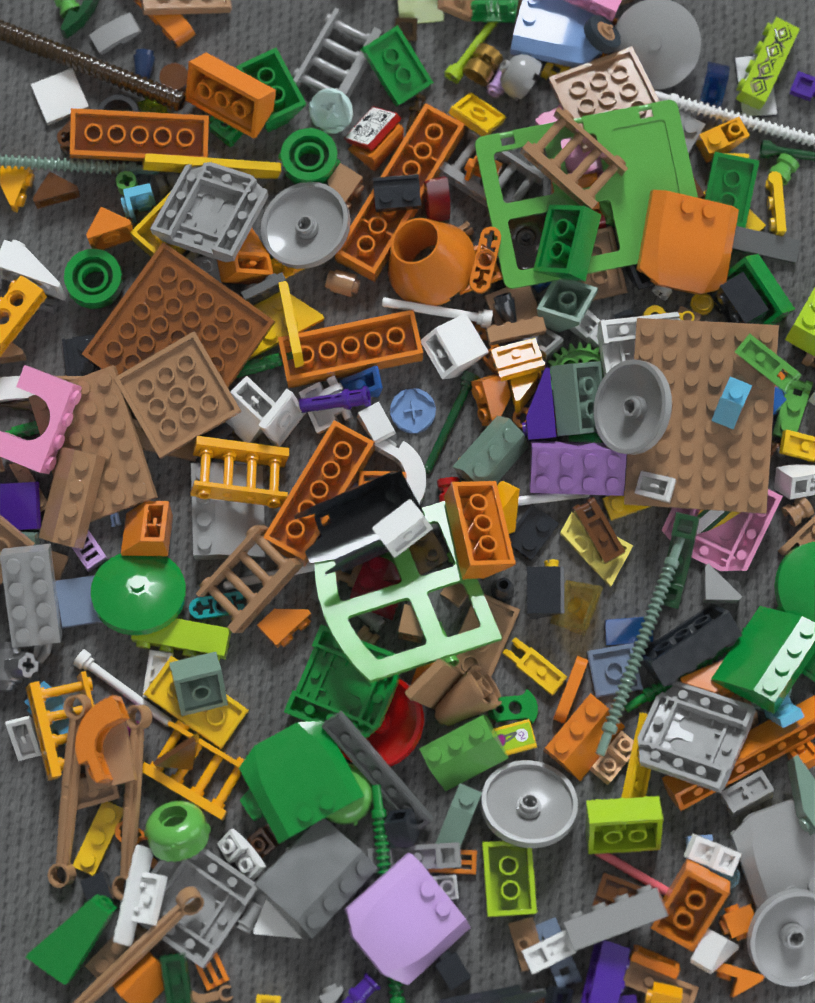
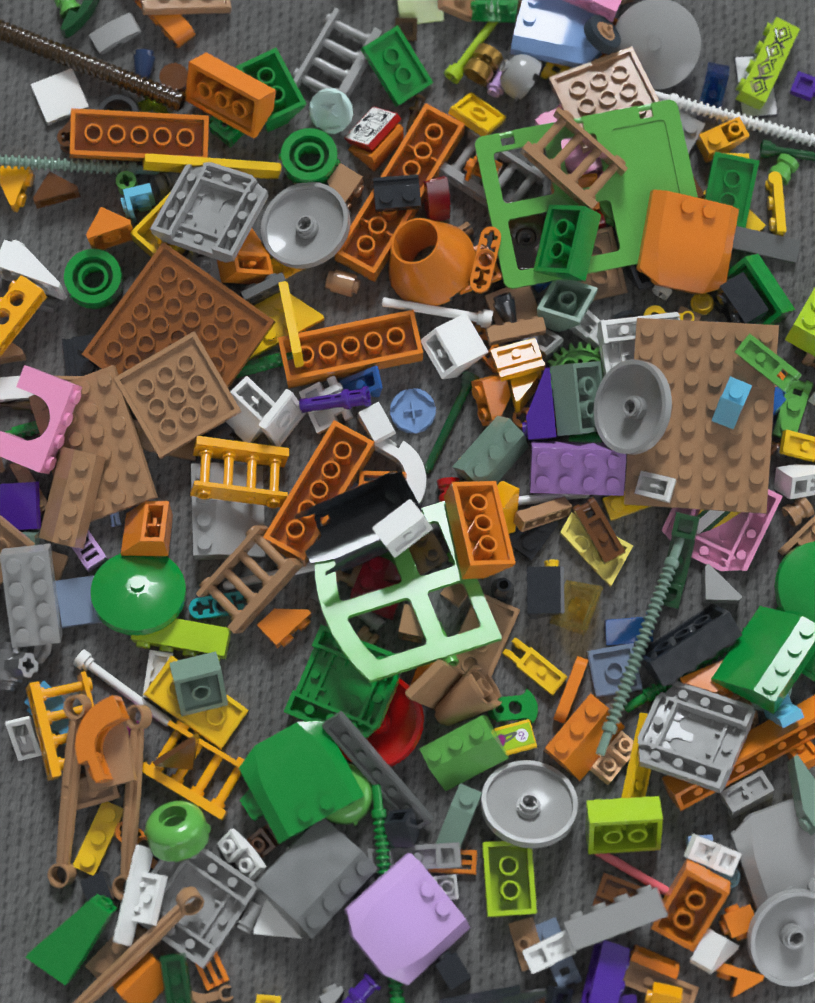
none -> medium nougat piece [514,496,572,532]

